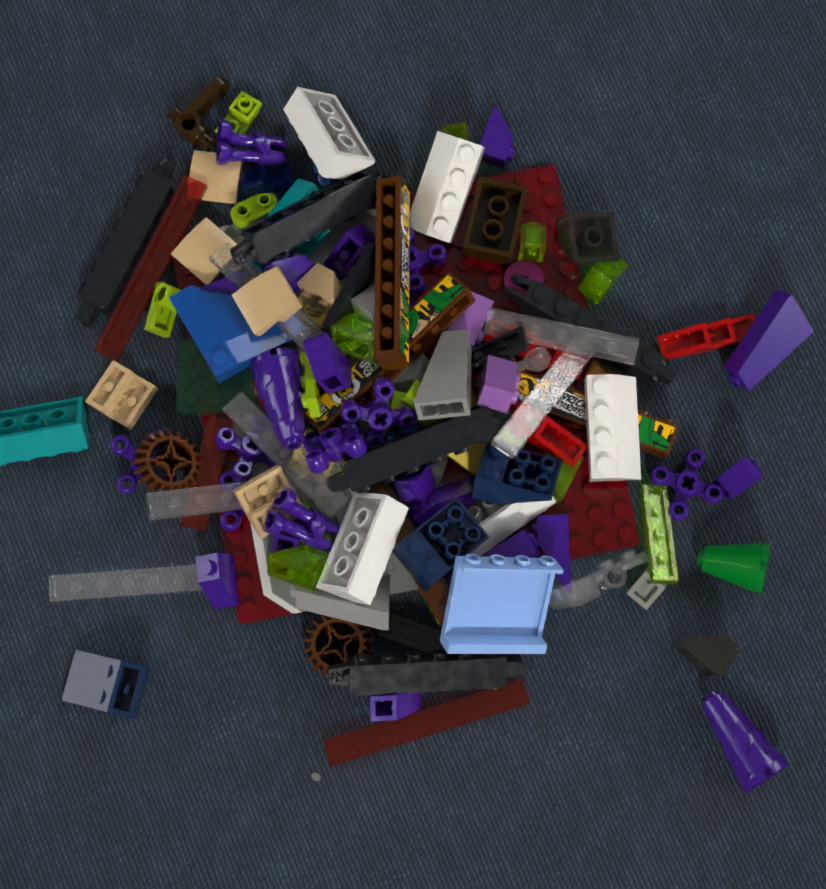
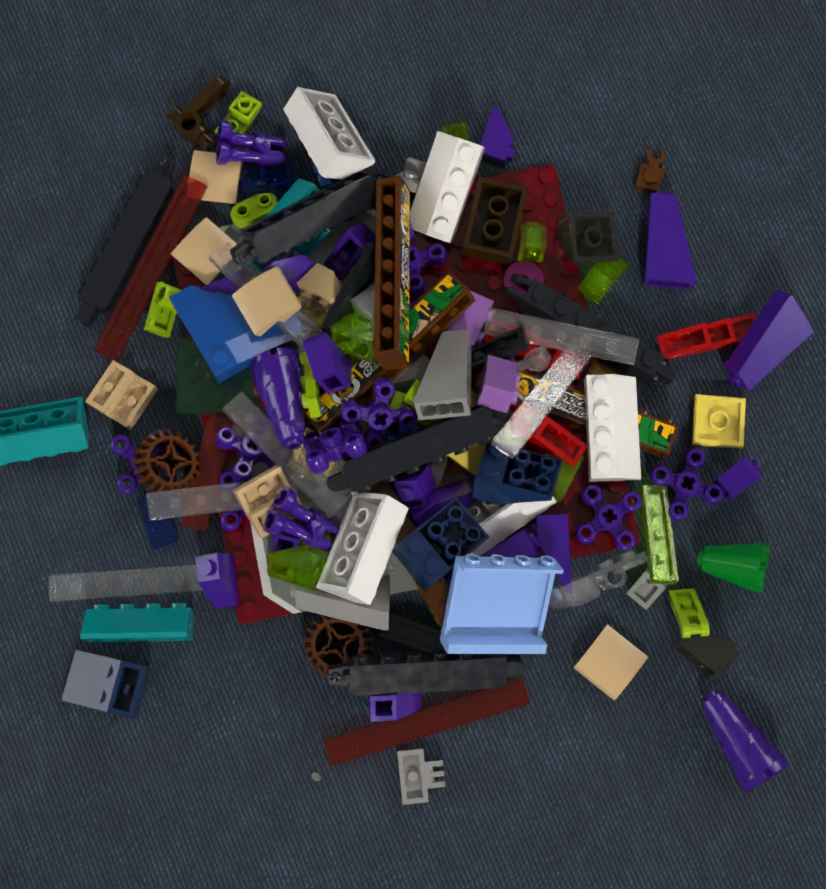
none -> teal slope [80,603,194,643]
none -> clear blue slope [136,493,178,550]
none -> light grey bracket [395,157,427,193]
none -> light grey hinge [397,749,446,805]
none -> tan slope [574,624,648,701]
none -> dark purple gear [575,484,642,551]
none -> reddish brown plate [634,148,665,193]
none -> dark purple slope [642,191,696,290]
none -> lime plate [669,588,710,638]
none -> light yellow plate [692,394,746,449]

